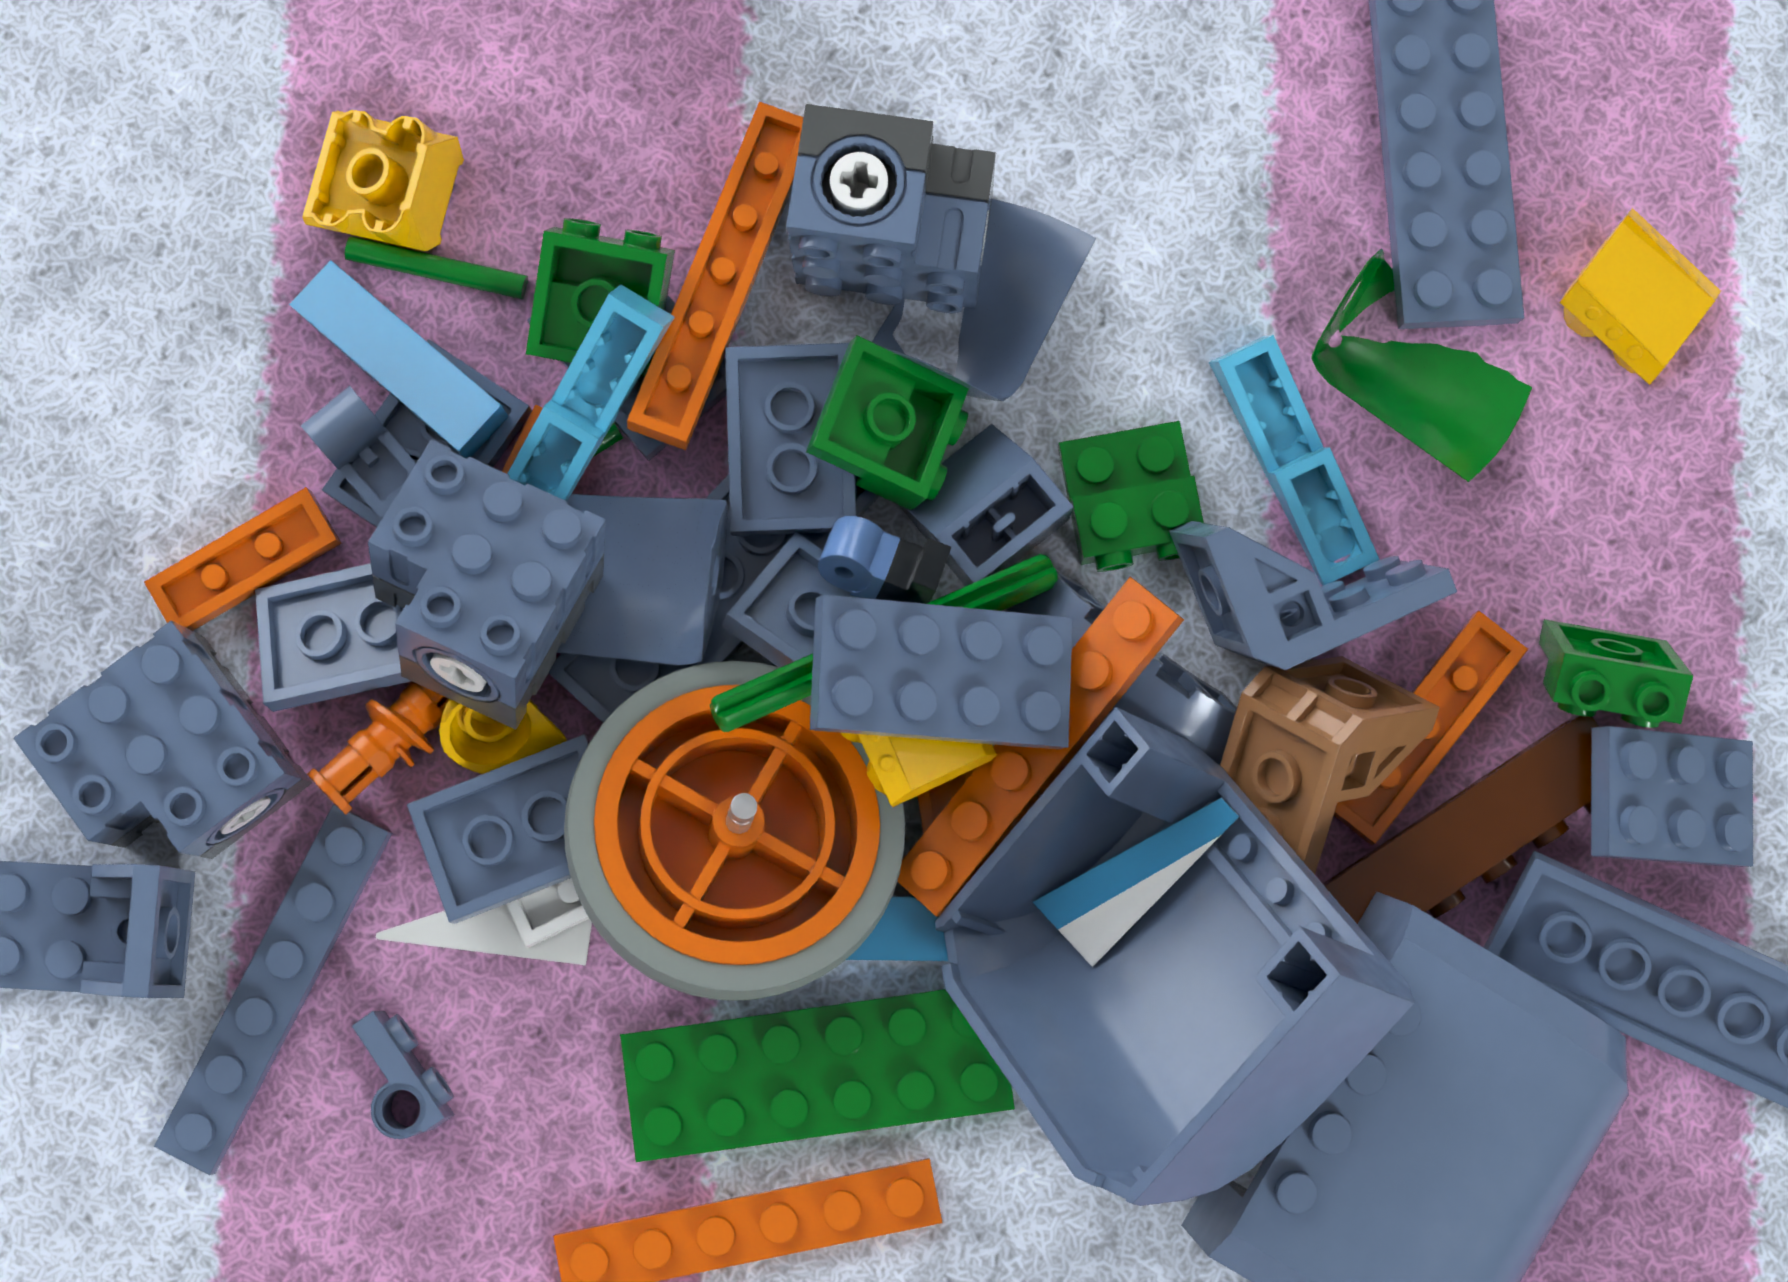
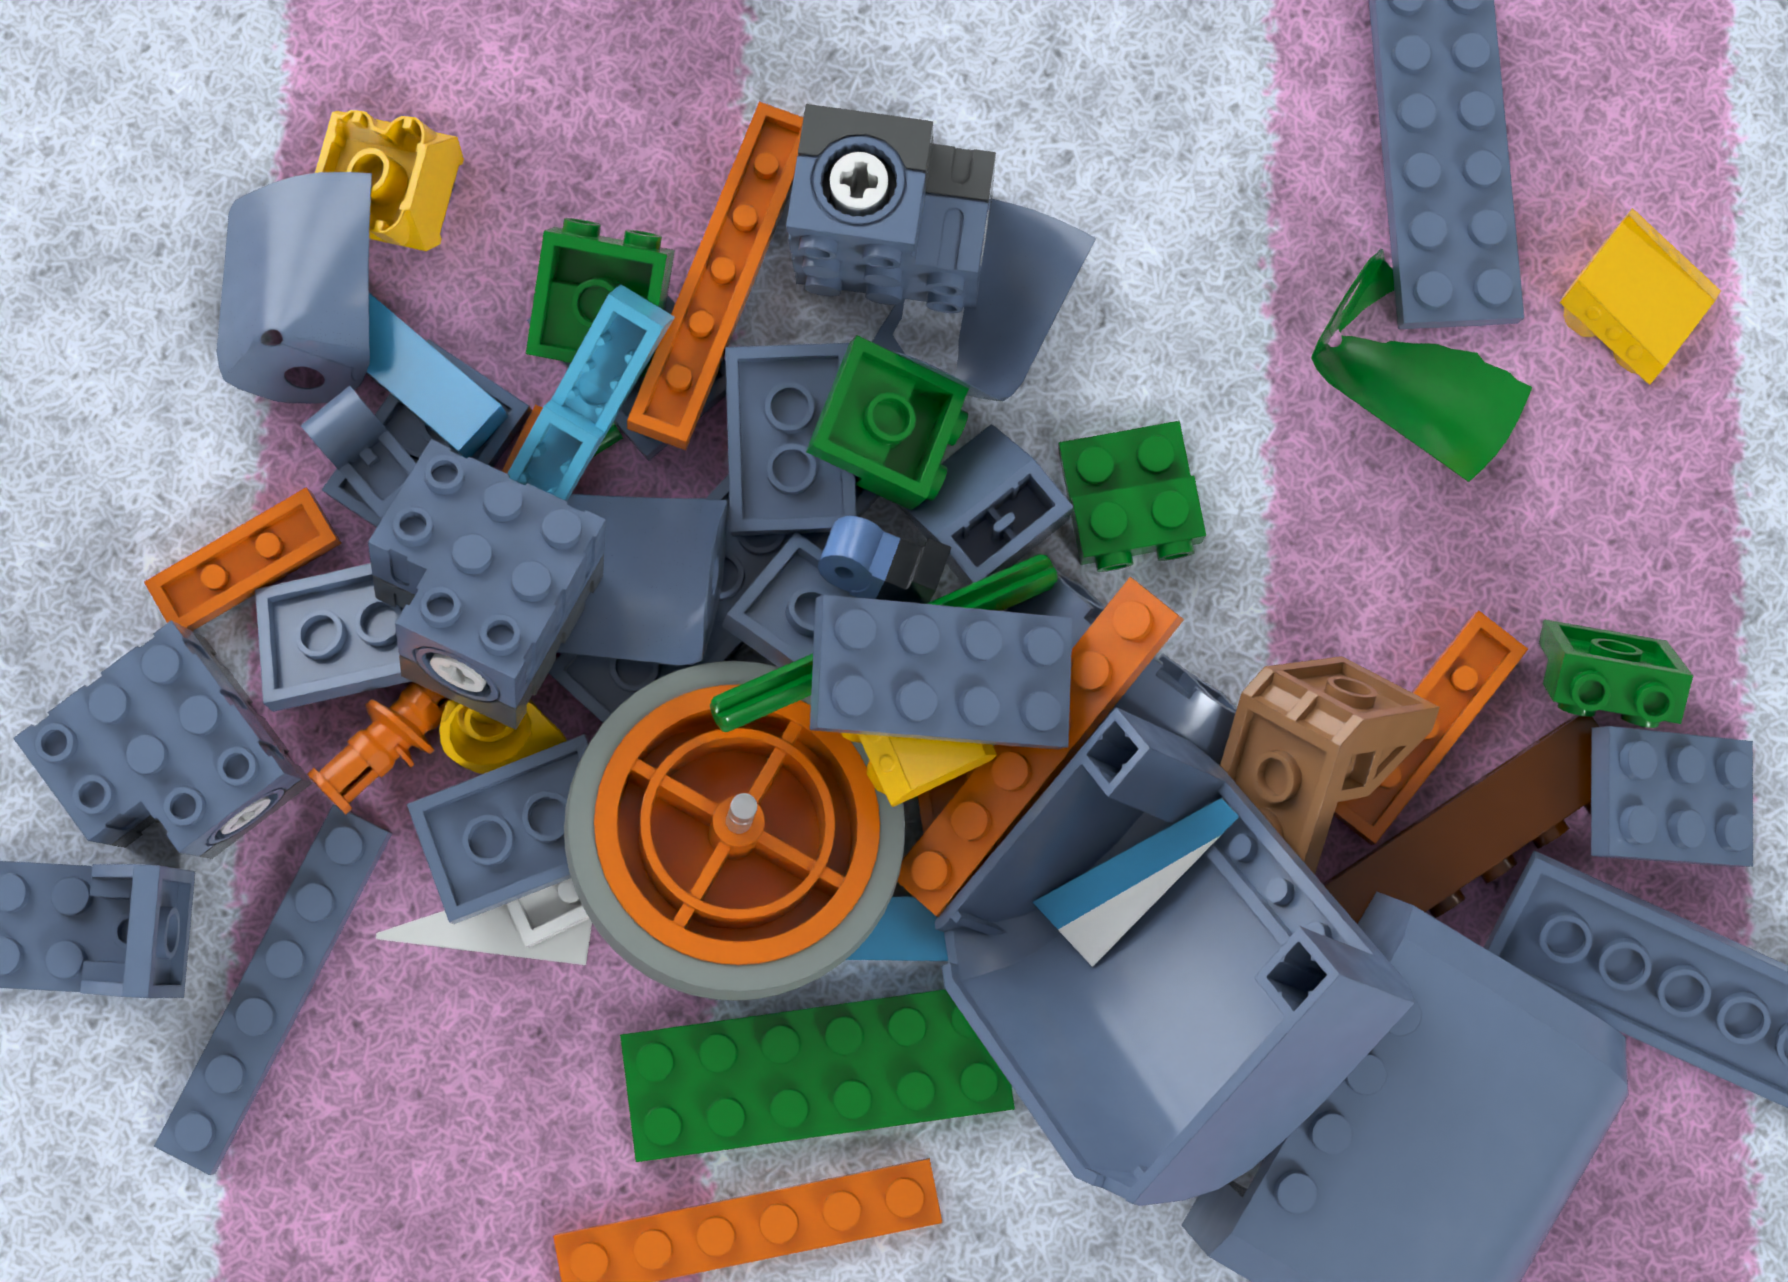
green bar [345,236,528,300] -> none
sand blue plate [352,1011,455,1139] -> none
sand blue bracket [1169,521,1457,670] -> none
medium azure slope [1209,335,1380,586] -> none
none -> sand blue piece [216,172,372,404]

